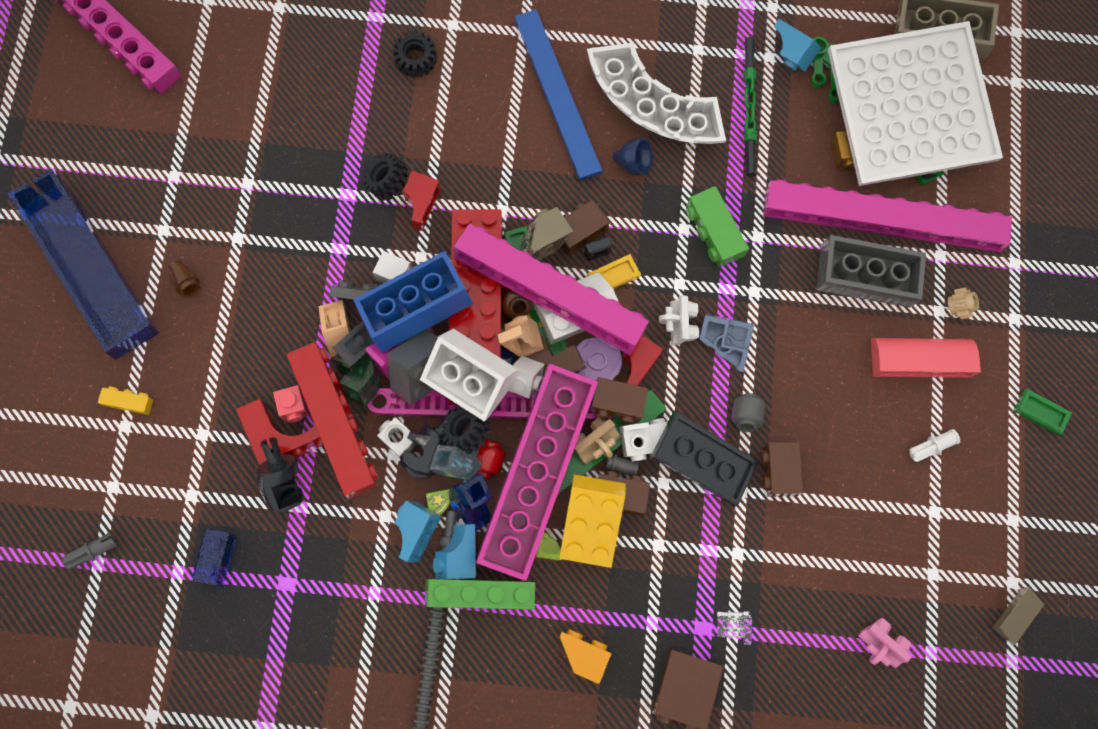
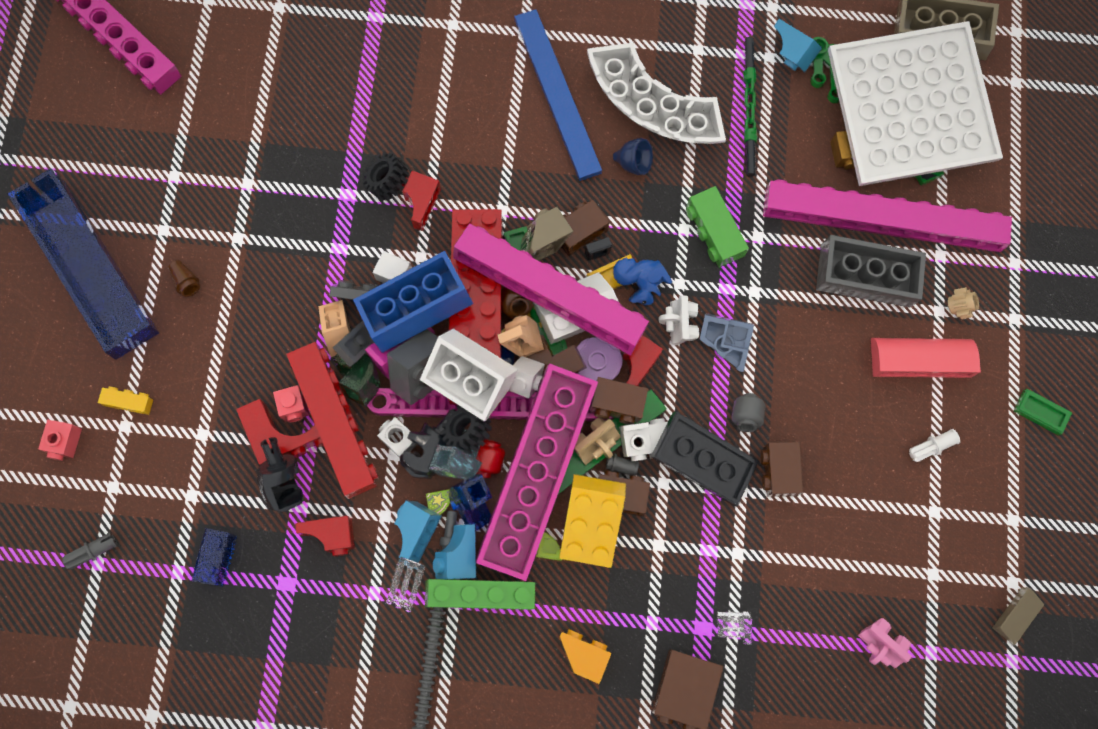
black tyre [393,30,437,78] -> none
none -> coral brick [38,419,82,461]
none -> red arch [295,515,355,556]
none -> clear tile [386,557,425,613]
none -> blue animal [613,257,673,305]

